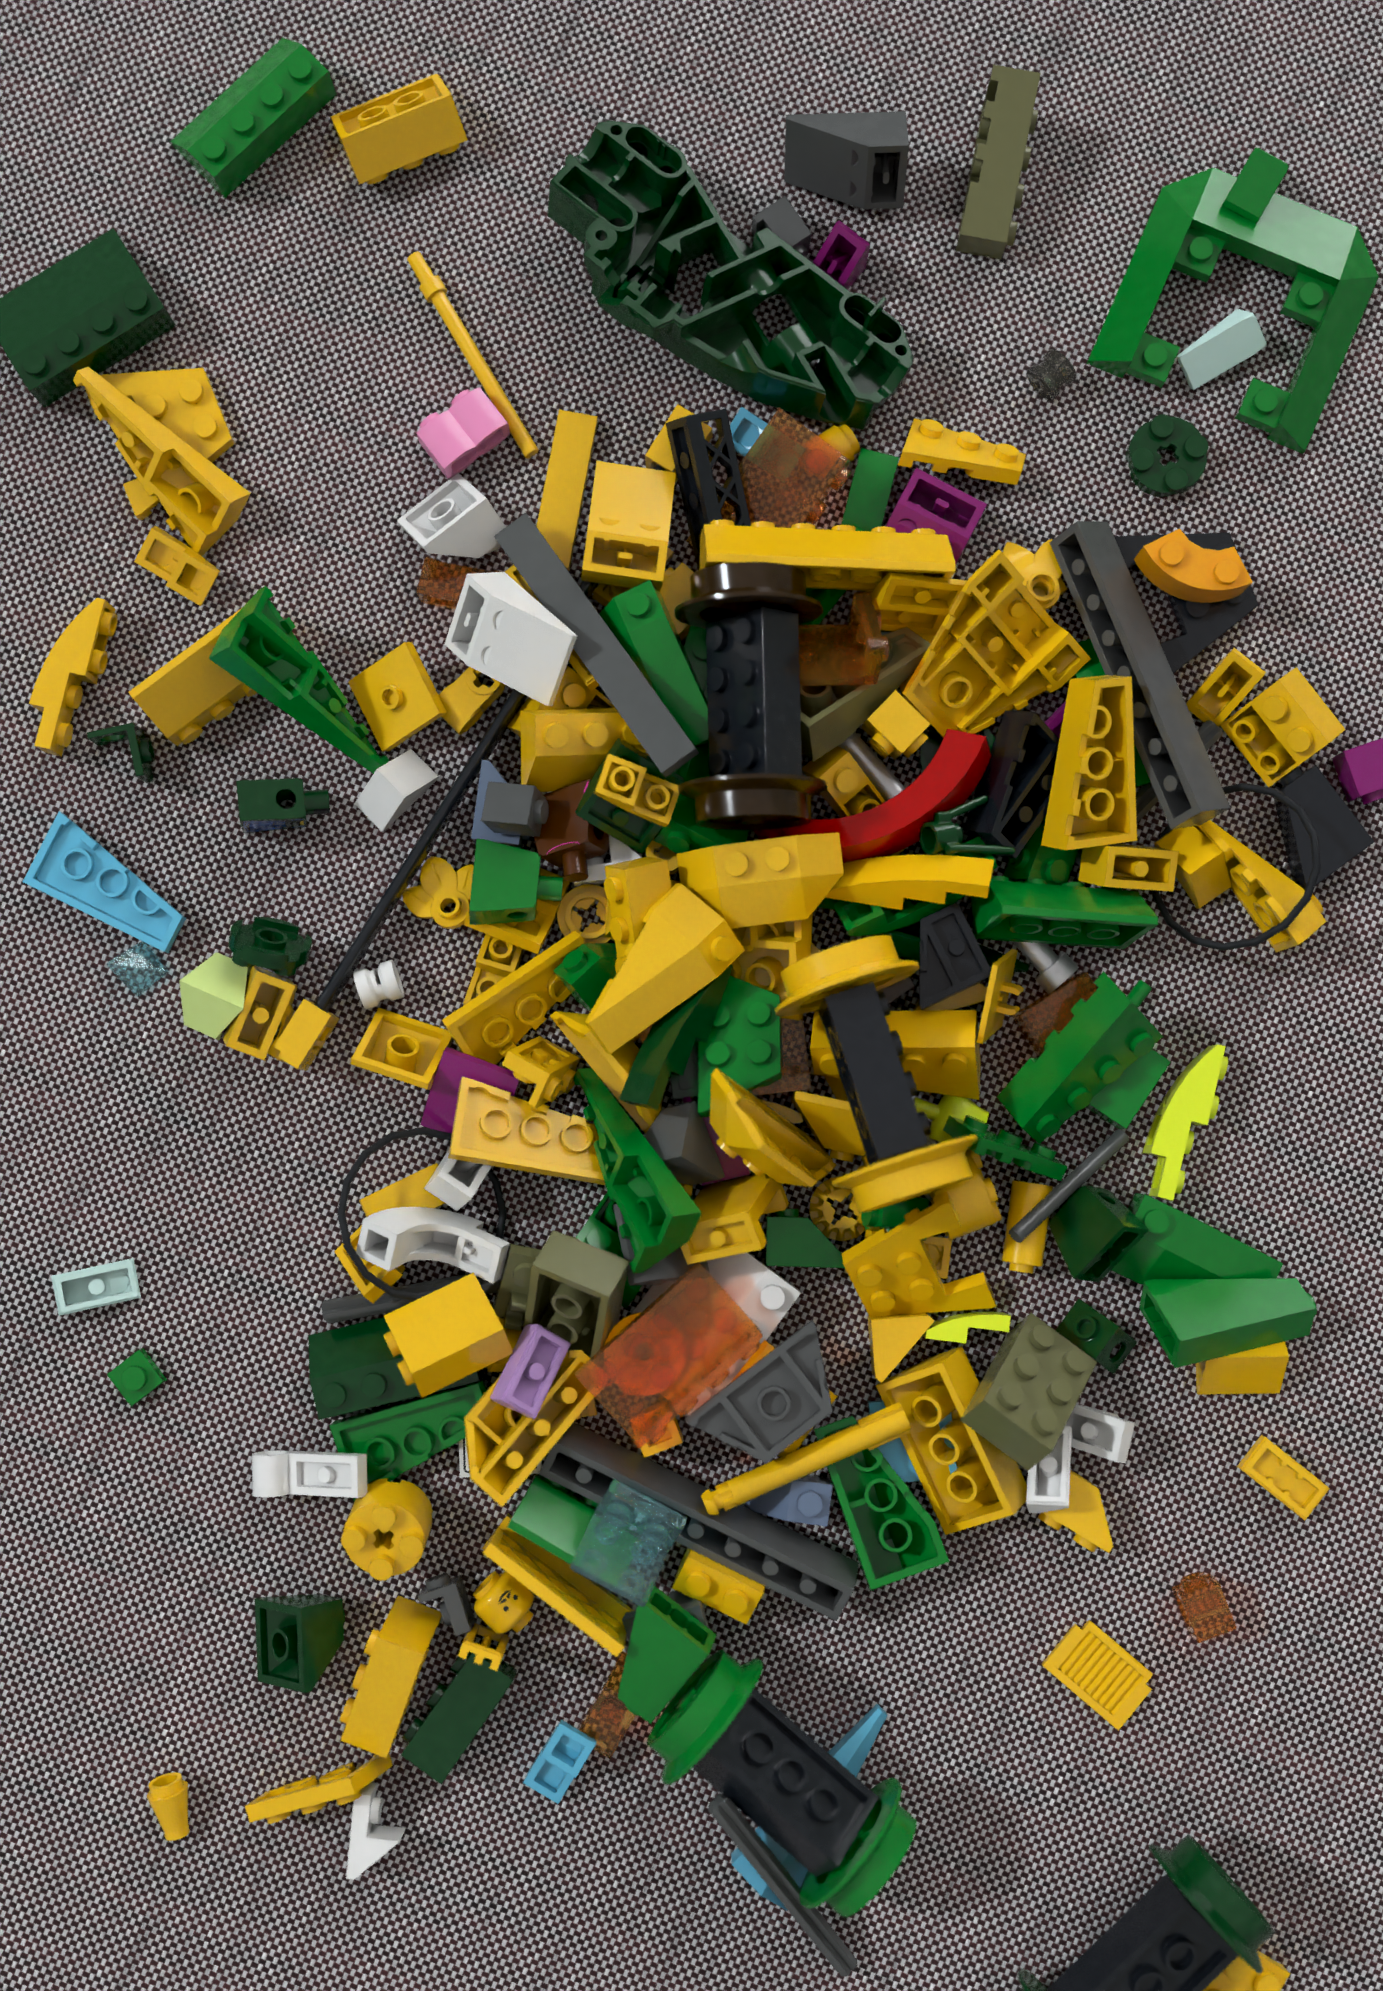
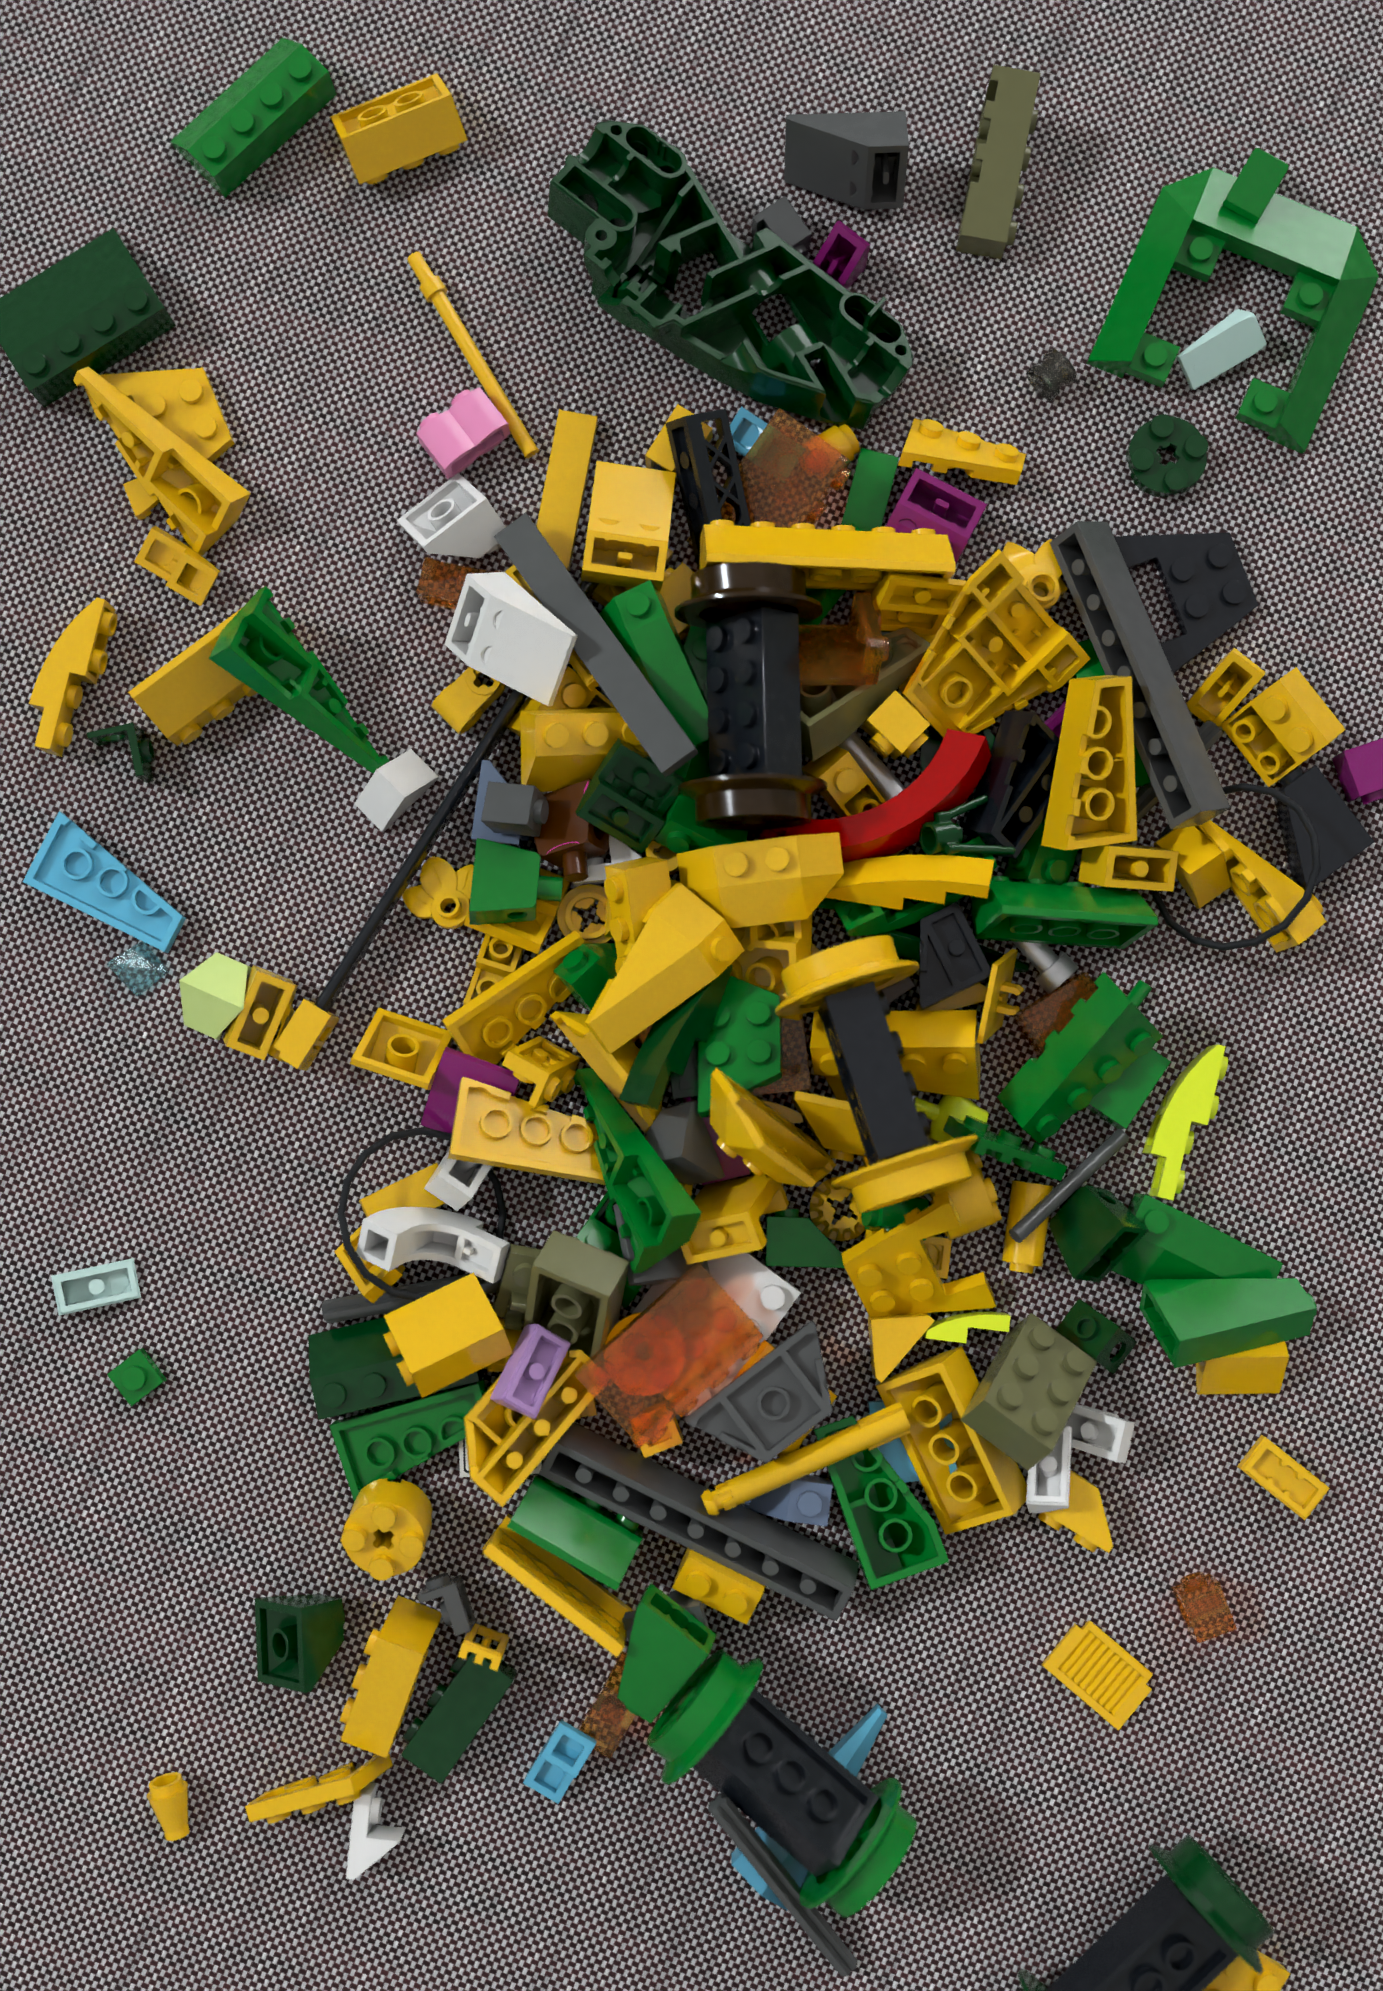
dark green plate [228,917,312,976] -> none
dark green torso [236,778,330,834] -> none
white plate [252,1450,367,1498] -> none
yellow plate [348,642,447,752] -> none
white wheel [353,959,405,1010] -> none
yellow head [473,1571,534,1634] -> none
clear light blue bracket [570,1478,687,1607] -> none
yellow slope [594,754,679,827] -> none
light orange brick [1134,528,1253,603] -> none

